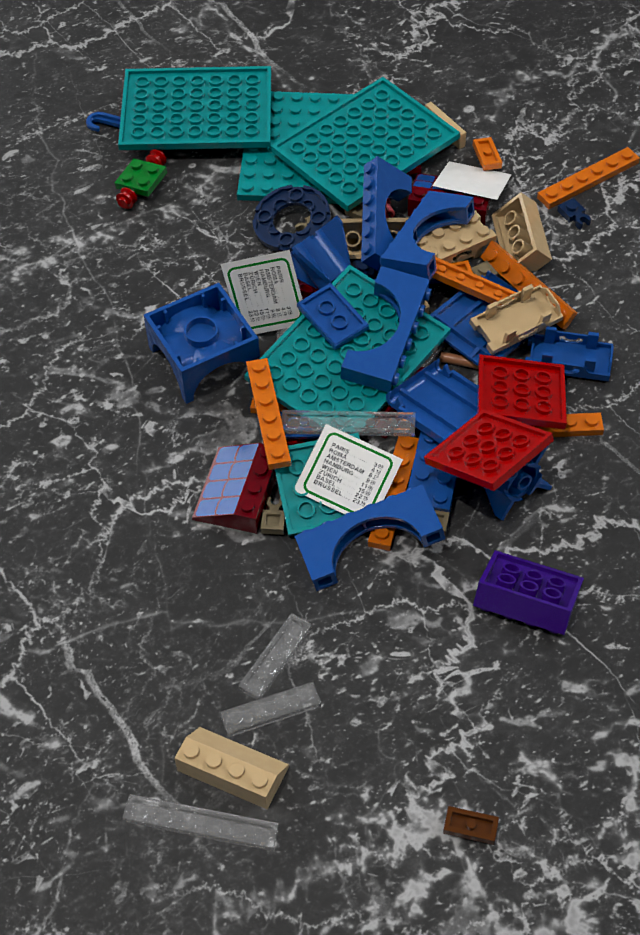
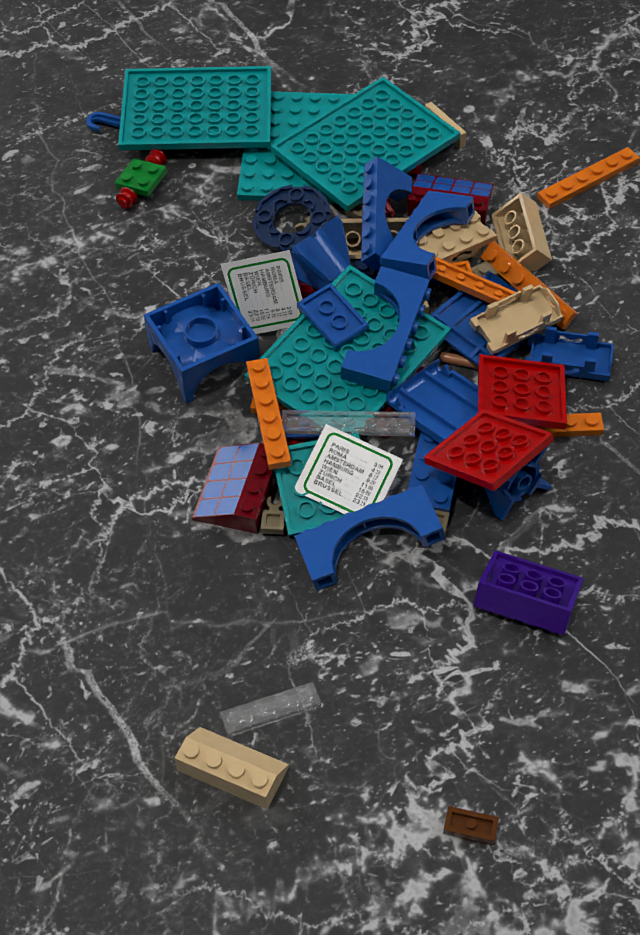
clear plate [122,794,279,851] -> none
clear plate [238,613,312,701] -> none
orange plate [368,434,419,551] -> none
white sticker [432,161,512,200] -> none
orange plate [472,137,503,171] -> none
dark blue plate [557,198,591,230] -> none

